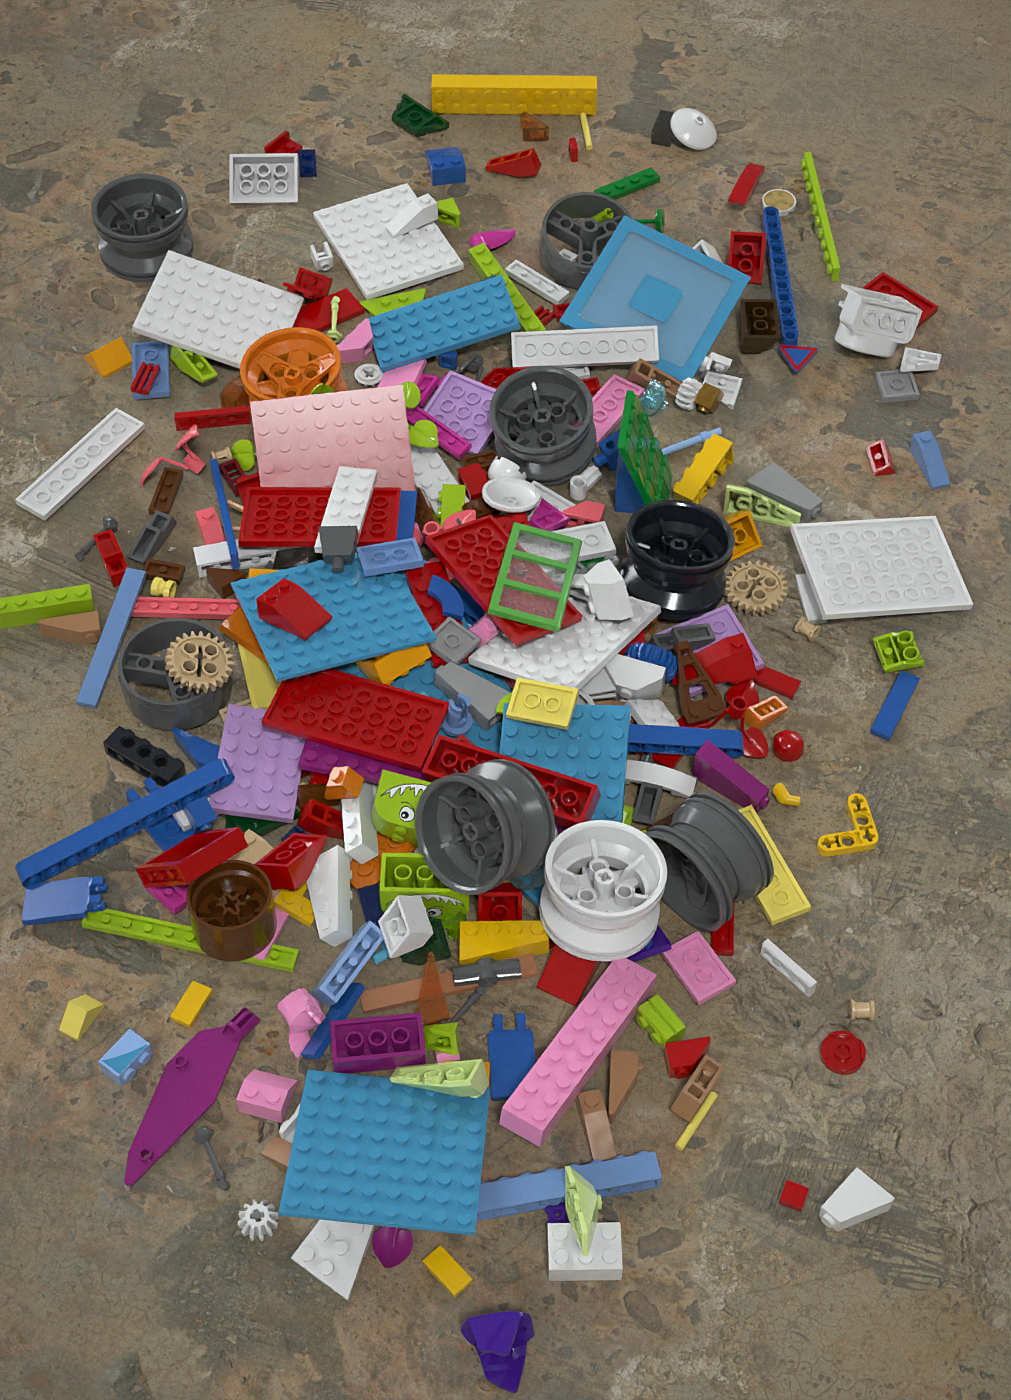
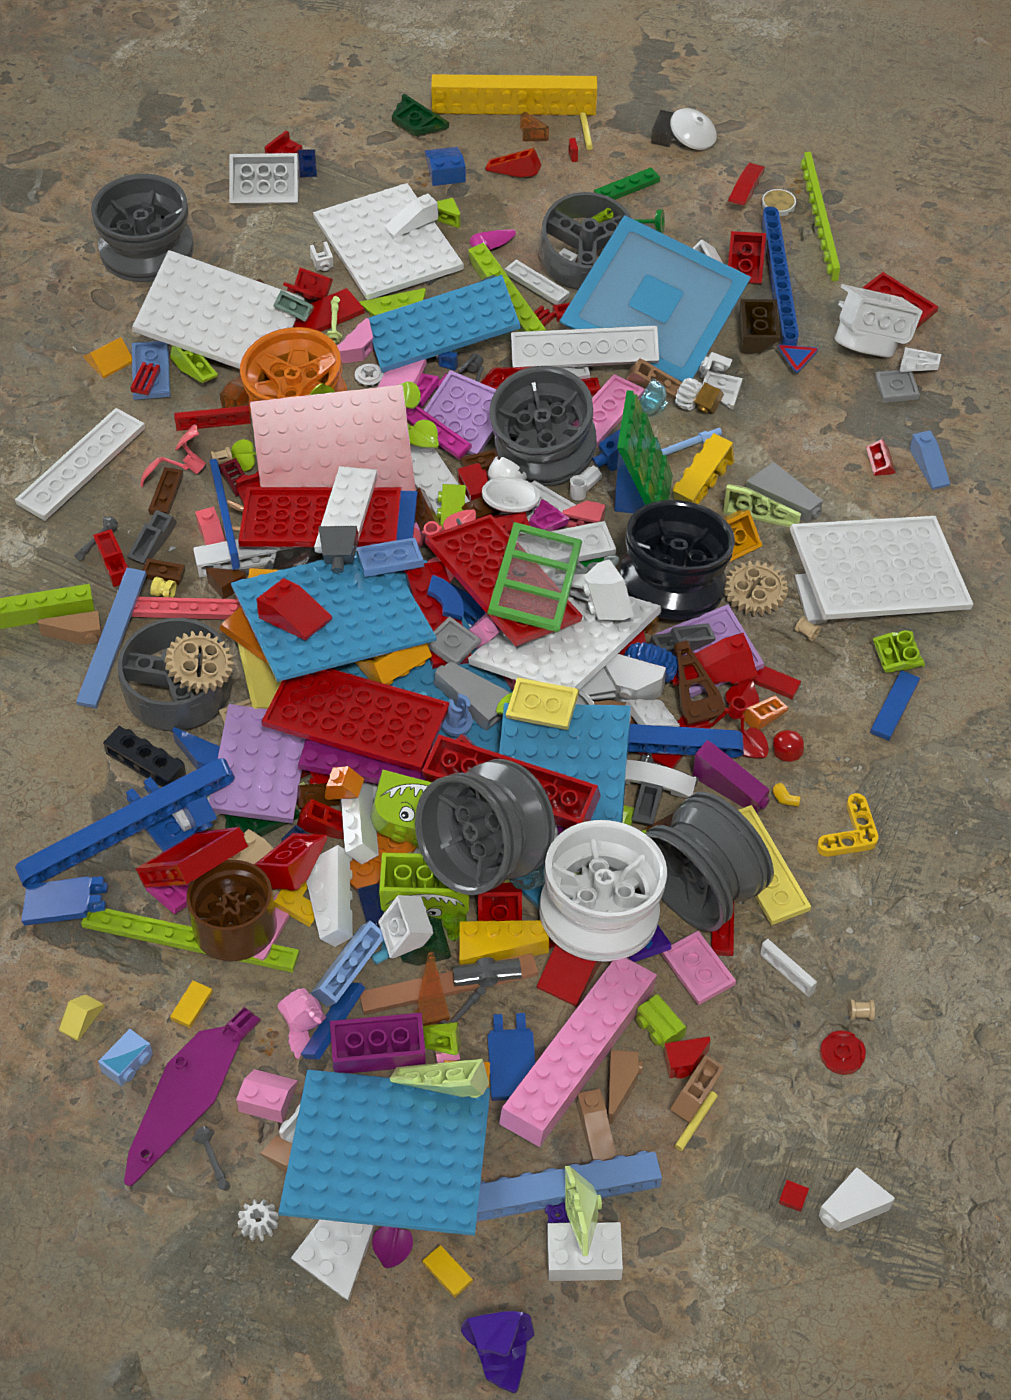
none -> sand green slope [273,290,314,322]

